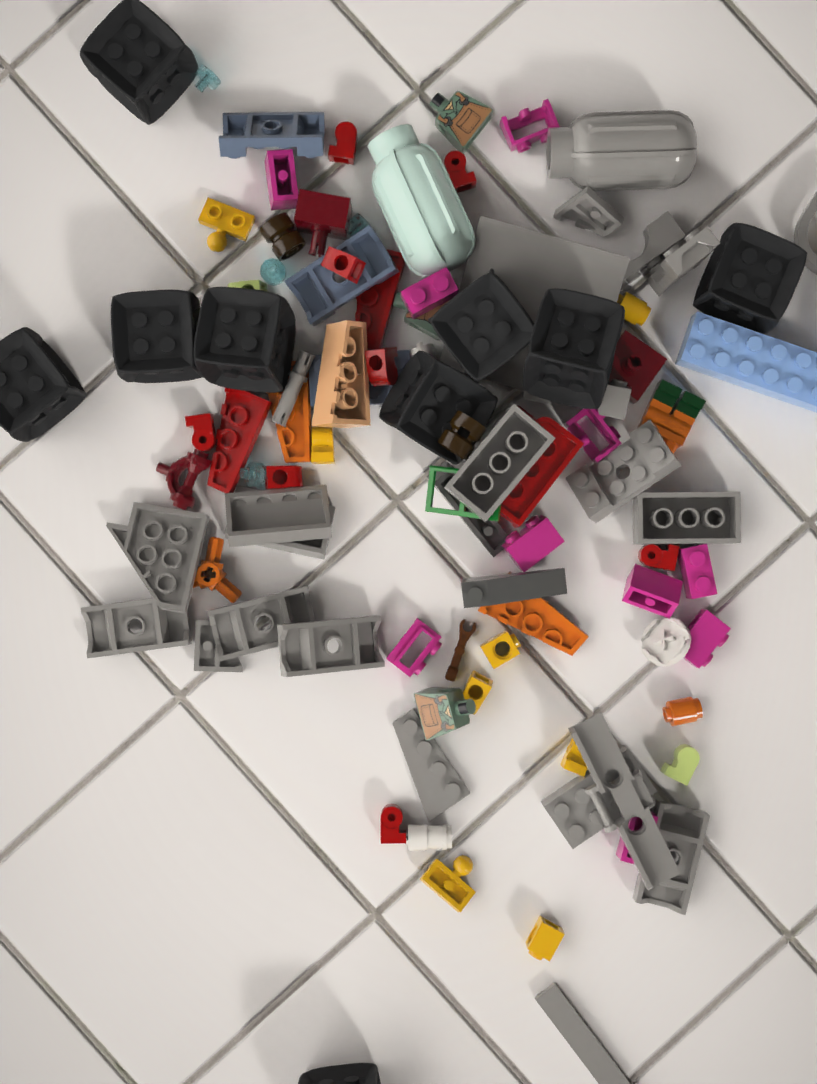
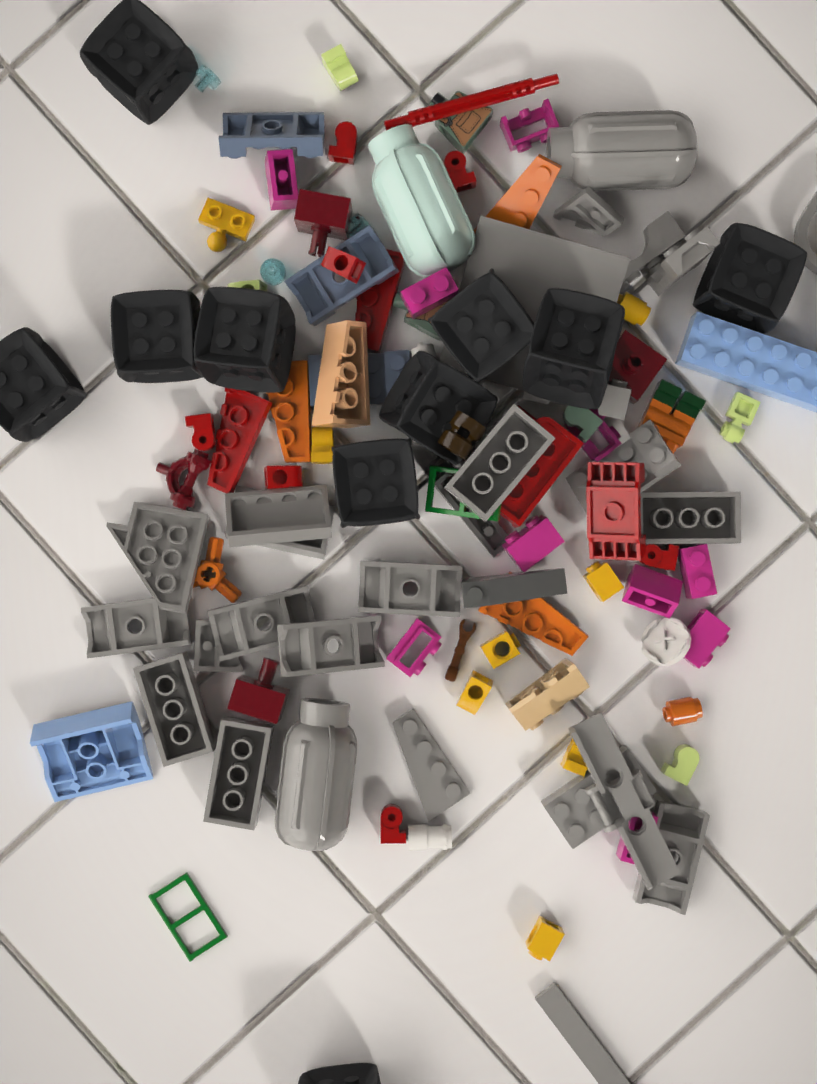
clear light blue tile [240,462,266,488] -> none
dark brown wheel [259,212,306,261] -> none
light grey pin [271,350,315,427] -> none
red leg [365,346,398,387] -> none
torso [414,687,476,741] -> none
yellow plate [420,855,476,912] -> none
none -> light blue piece [30,701,153,802]
none -> light grey brick [133,651,216,767]
none -> green window [148,872,228,962]
none -> light grey brick [203,716,275,830]
none -> dark red brick [227,657,290,724]
none -> light grey piece [275,698,357,851]
none -> yellowish green leg [321,44,358,91]
none -> black piece [332,438,420,528]
none -> light grey piece [358,561,463,617]
none -> red axle [384,73,559,130]
none -> orange wing [474,154,562,233]
none -> tan wedge [505,658,590,731]
none -> sand green leg [563,405,603,443]
none -> yellow brick [583,561,624,602]
none -> plate [586,462,646,561]
none -> yellowish green plate [719,392,761,443]

